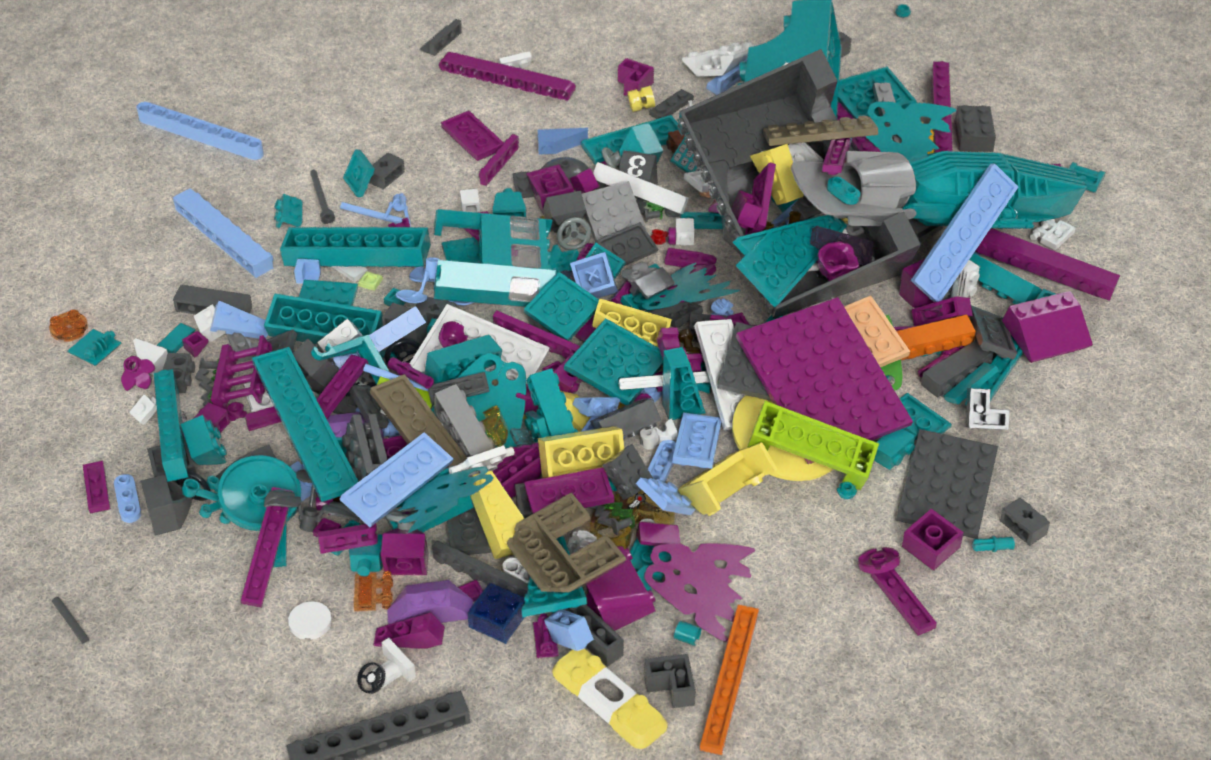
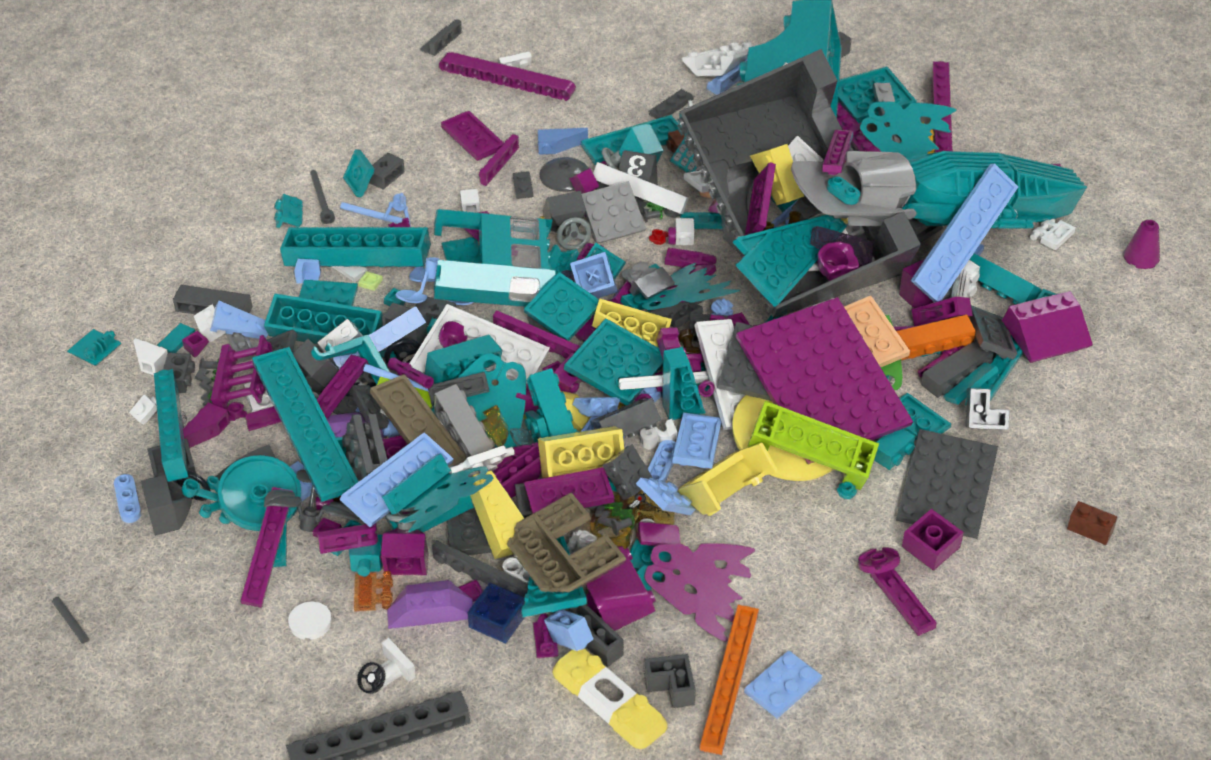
clear orange plate [49,309,88,342] -> none
magenta plate [83,461,111,514] -> none
magenta plate [121,356,155,391] -> none
light blue beam [136,102,264,160] -> none
light blue brick [173,188,274,278] -> none
teal slope [180,415,227,465] -> none
magenta slope [373,612,445,649] -> none
teal torso [493,188,527,222] -> none
magenta slope [526,164,574,215] -> none
dark grey tile [595,222,659,266] -> none
magenta brick [618,58,654,96] -> none
light yellow wheel [628,86,655,112] -> none
teal beam [674,620,702,646] -> none
magenta brick [731,190,763,229] -> none
dark tan plate [763,116,878,146] -> none
teal plate [895,4,911,17] -> none
dark grey brick [955,105,996,152] -> none
teal axle [972,536,1015,552] -> none
magenta brick [975,228,1120,301] -> none
dark grey brick [1000,497,1050,546] -> none
teal plate [1069,162,1106,193] -> none
none -> teal plate [382,453,451,514]
none -> magenta hinge [698,380,715,397]
none -> light blue plate [744,650,822,719]
none -> copper brick [1067,501,1118,545]
none -> magenta cone [1124,219,1160,269]

